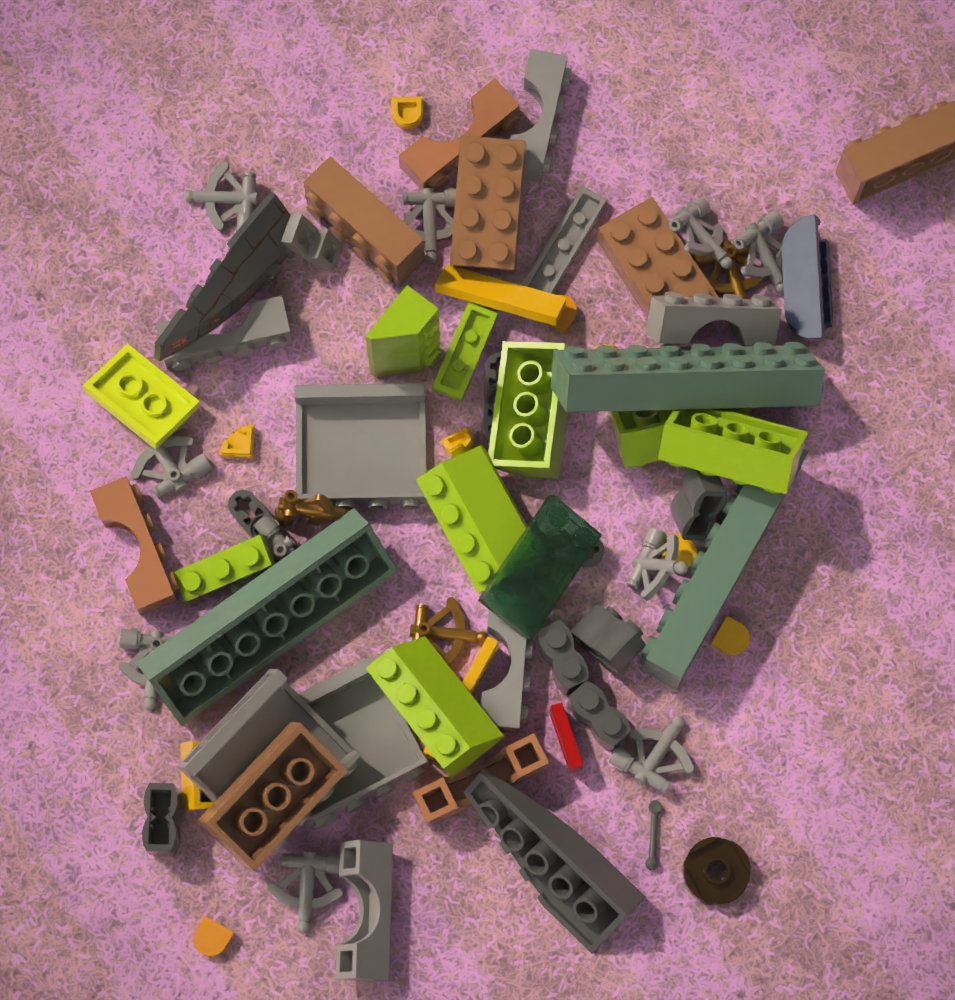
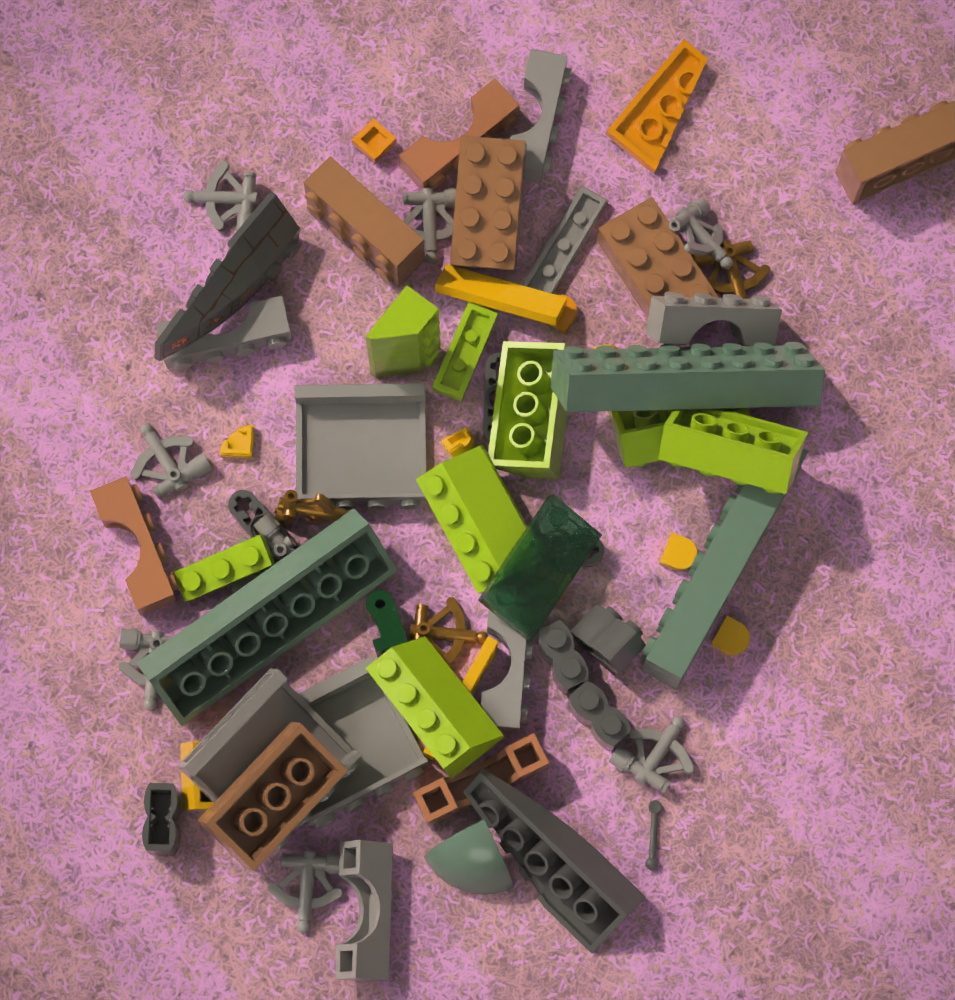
neon yellow plate [83,343,200,450] -> none
light orange tile [194,916,235,957] -> none
light grey slope [281,213,343,272] -> none
yellow tile [391,96,423,130] -> none
red tile [549,702,584,773] -> none
light grey piece [627,527,688,601] -> none
dark grey brick [670,468,727,541] -> none
dark brown plate [683,837,751,906] -> none
light grey piece [733,211,784,294] -> none
brick [781,214,833,339] -> none
none -> light orange plate [352,118,397,164]
none -> dark green leg [366,590,408,658]
none -> sand green brick [424,819,514,894]
none -> light orange wing [605,39,708,174]

